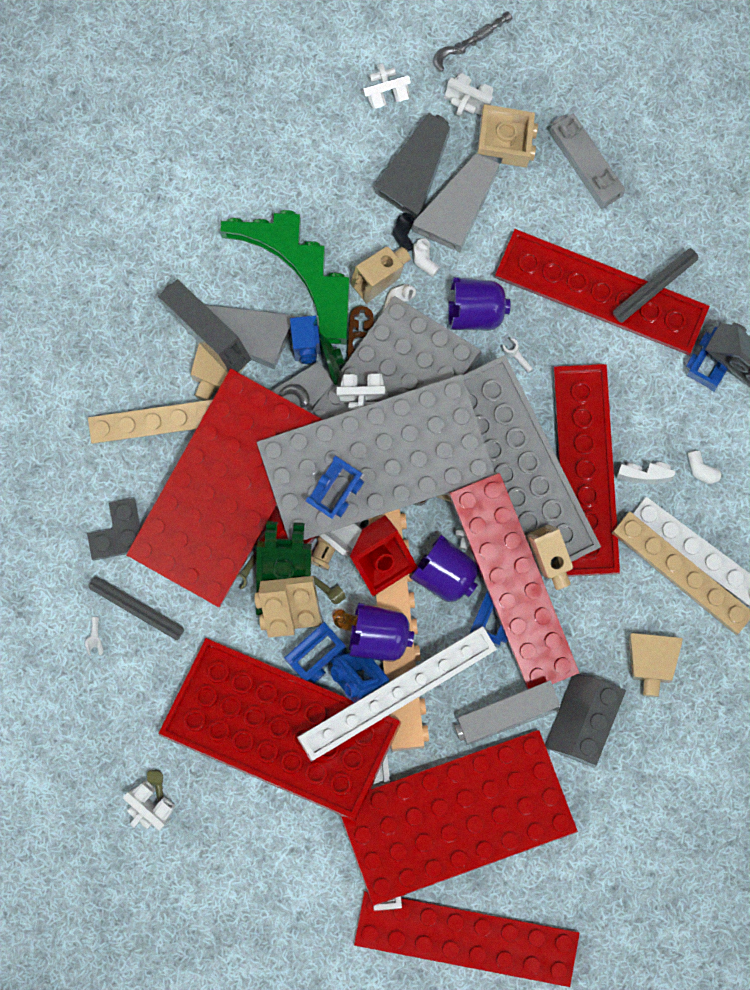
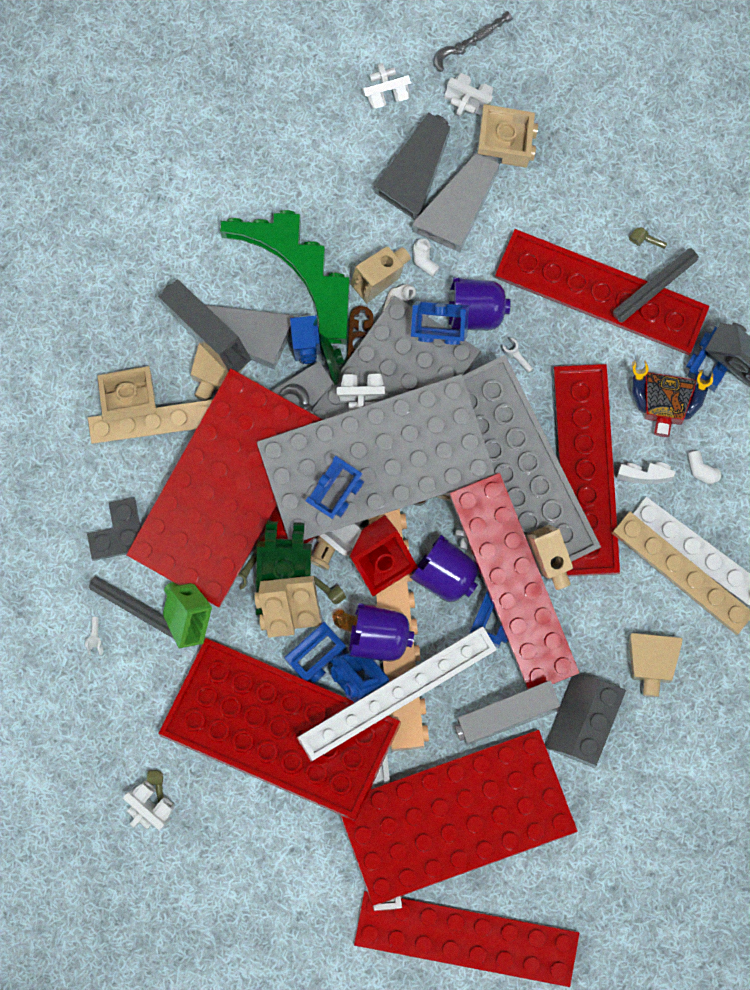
black arm [392,213,414,252] -> none
light grey brick [550,113,625,210] -> none
none -> tan plate [97,366,157,423]
none -> bright green torso [163,582,212,649]
none -> blue window [411,301,470,345]
none -> olive hand [629,227,667,249]
none -> torso [632,360,714,437]

